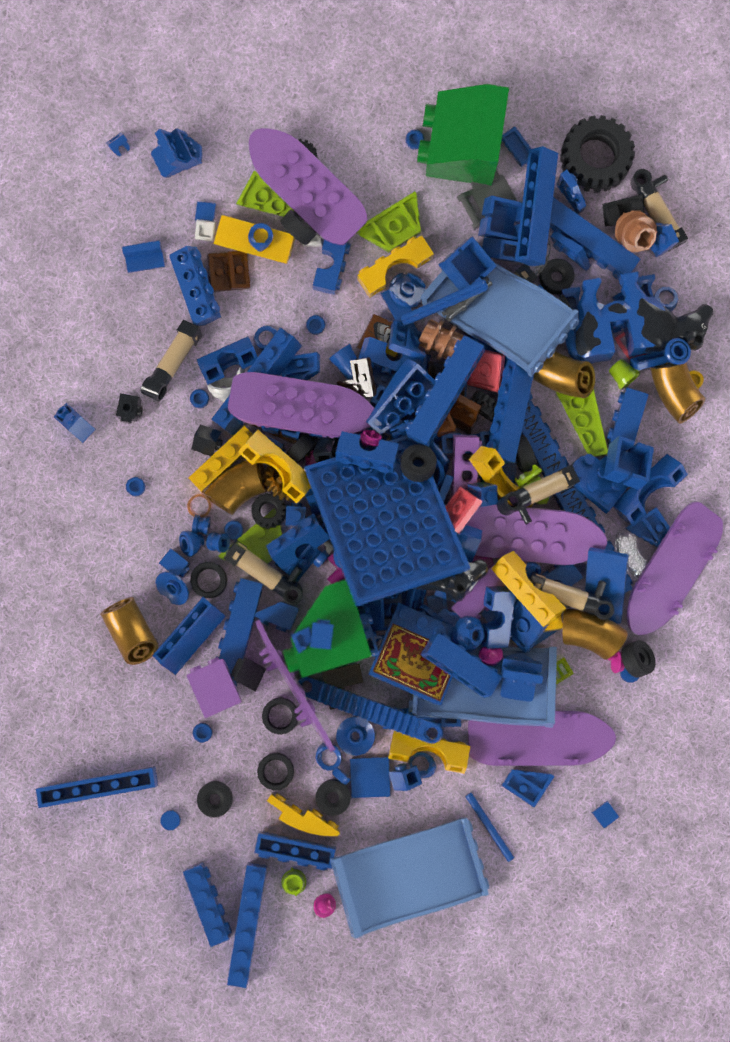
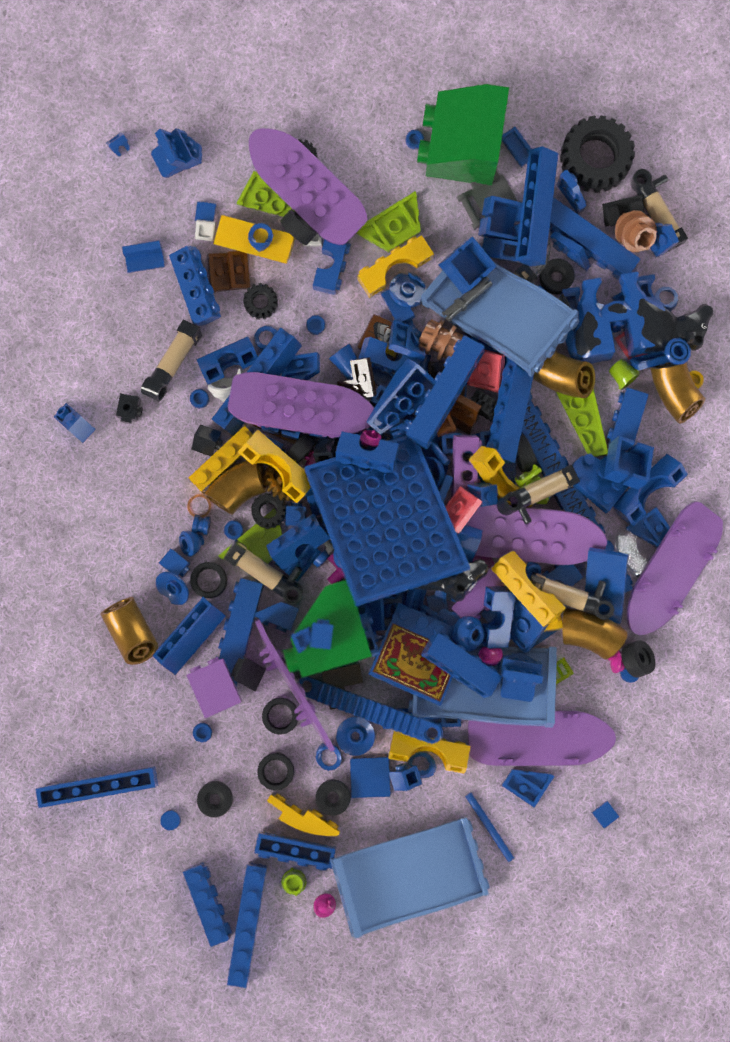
blue tile [126,477,146,496] -> none
blue wheel [206,532,230,553] -> none
blue tile [332,767,351,785] -> none
blue axle [401,280,488,326] -> none
black tyre [401,444,436,482] -> none
none -> black tyre [243,283,278,320]

